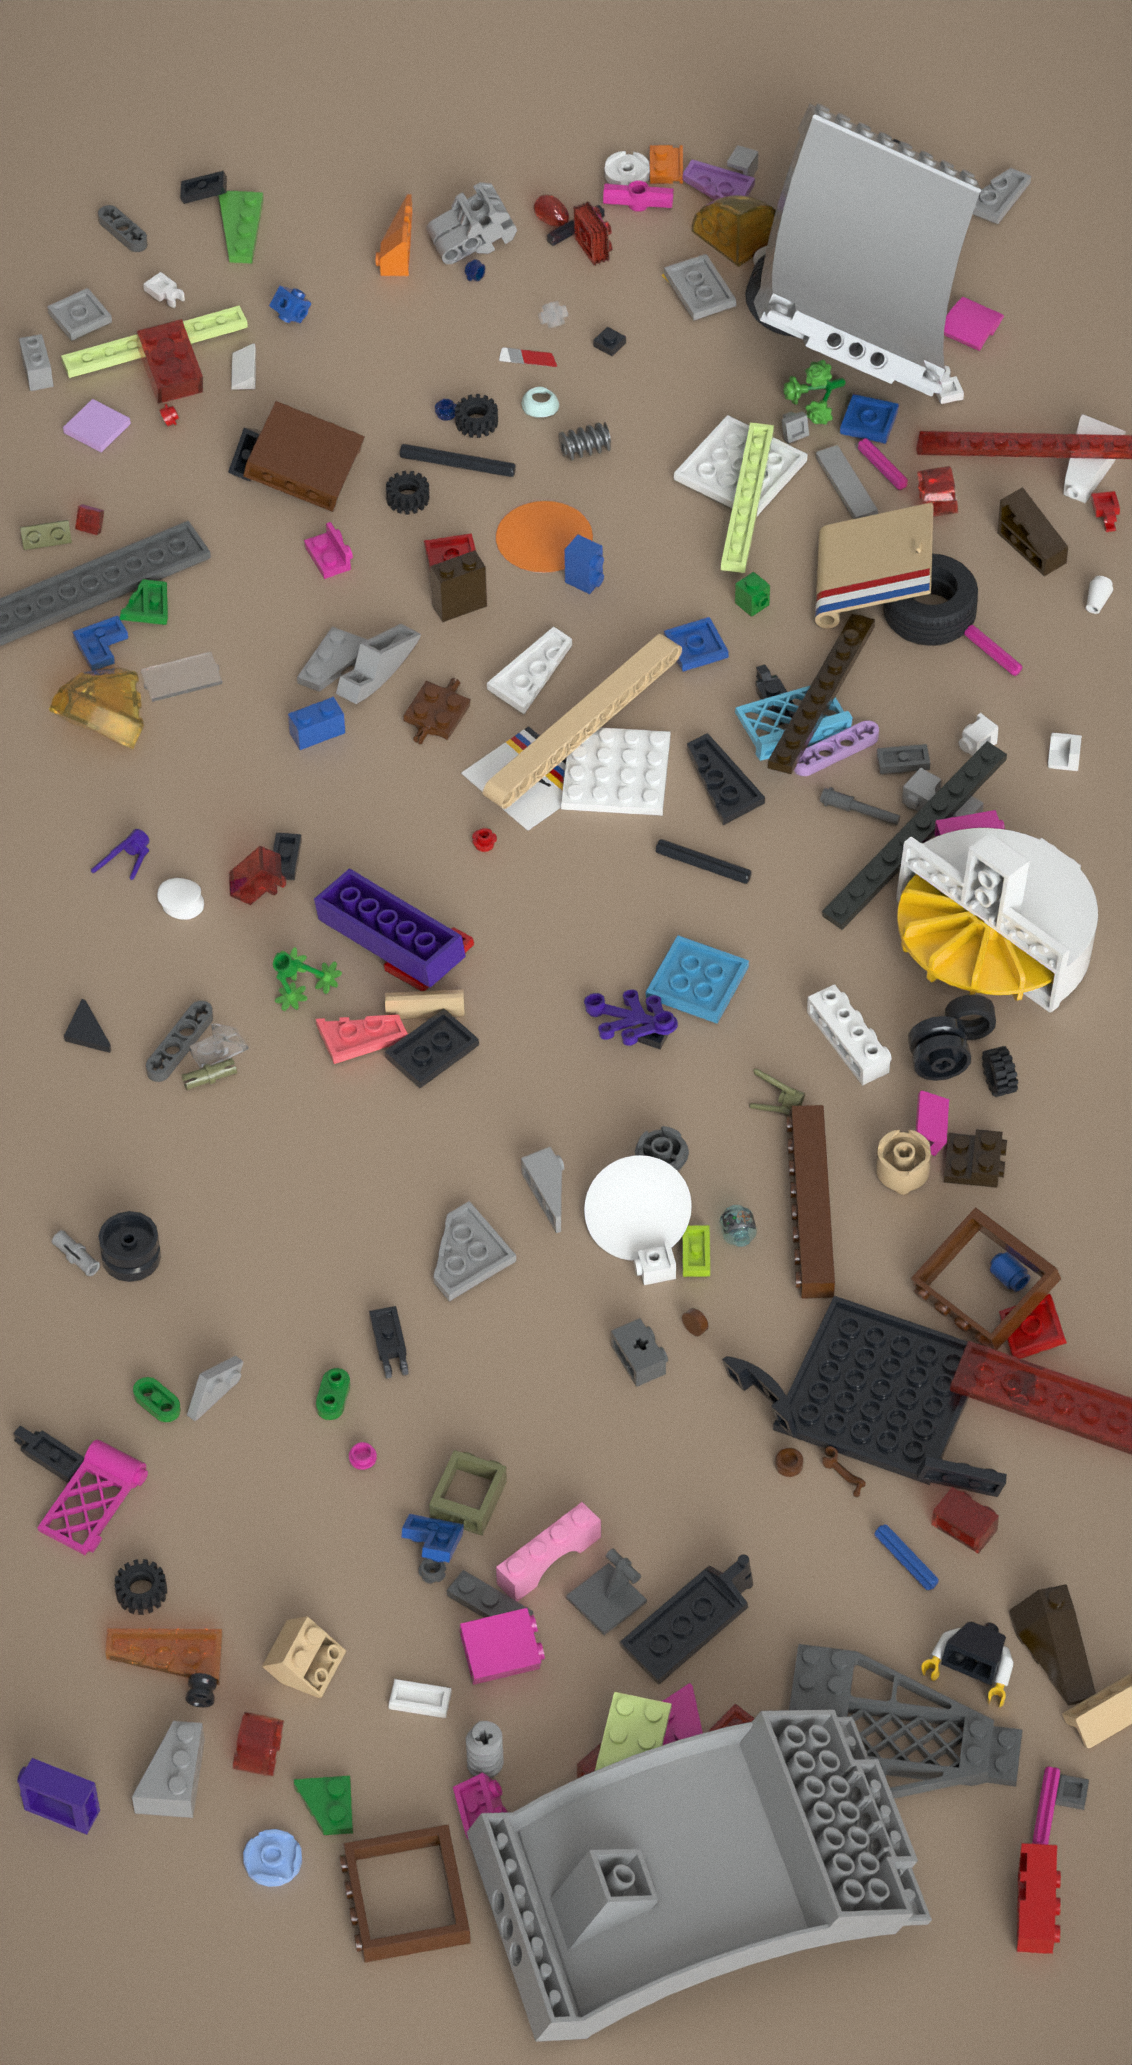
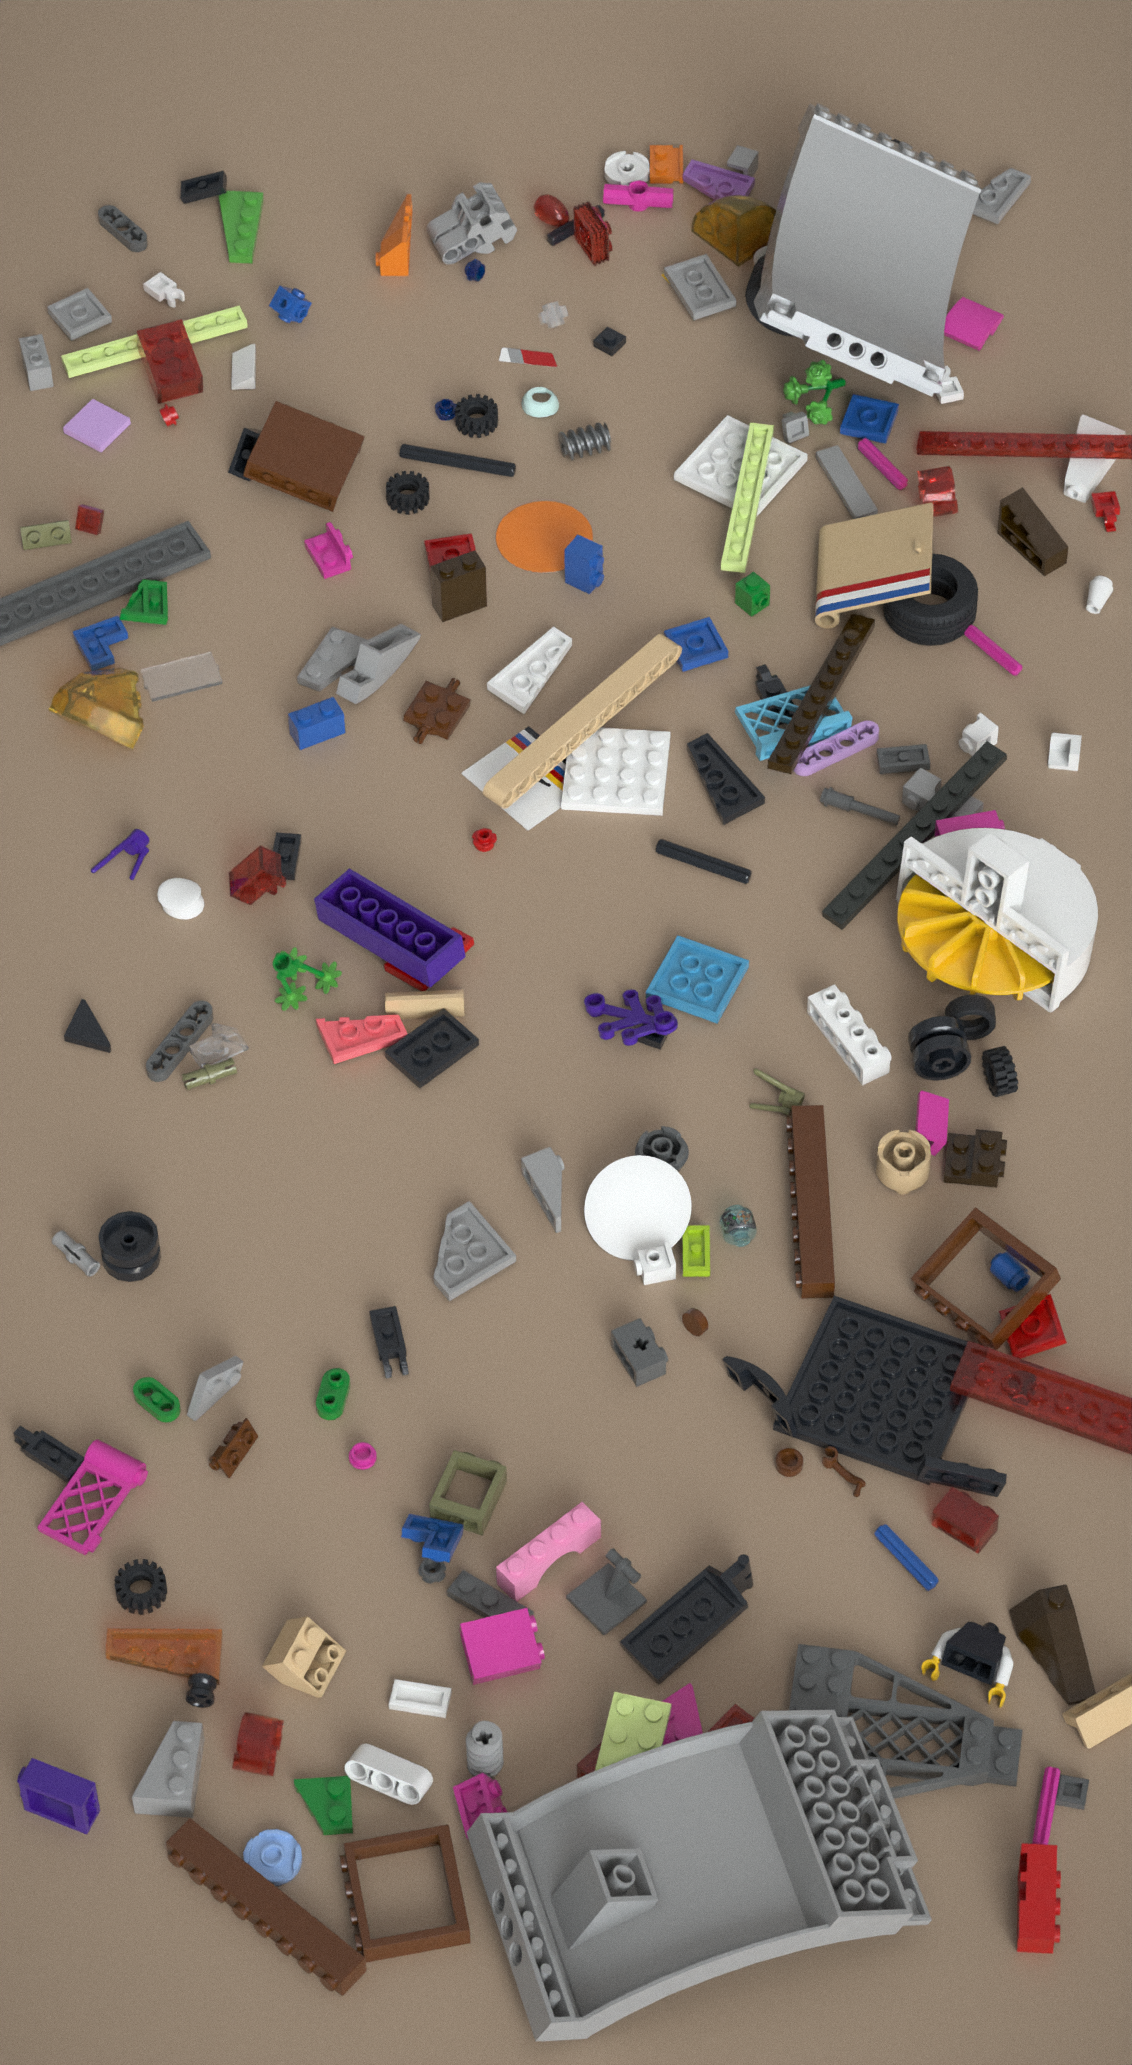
none -> reddish brown brick [166,1818,367,1996]
none -> reddish brown hinge [209,1418,259,1478]
none -> white beam [345,1744,433,1805]

